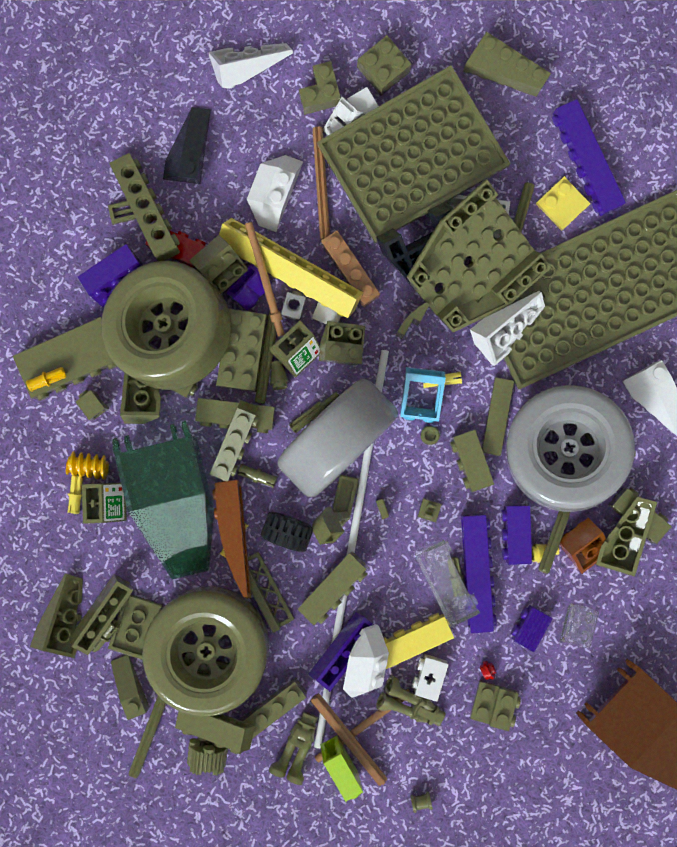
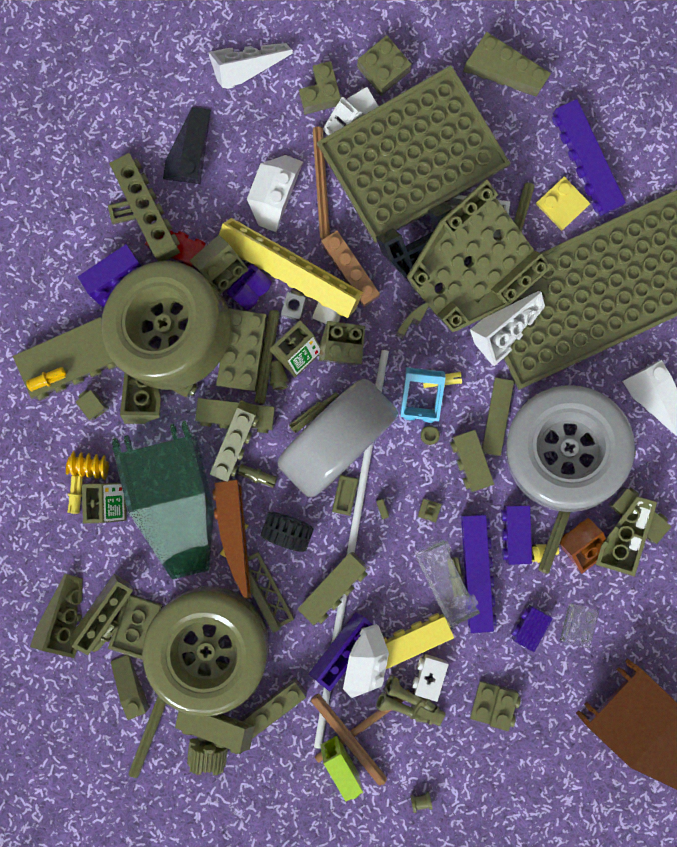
medium nougat bar [245,222,285,337] -> none
olive piece [269,712,318,785] -> none
olive brick [312,506,351,545] -> none
red plate [480,661,497,680] -> none

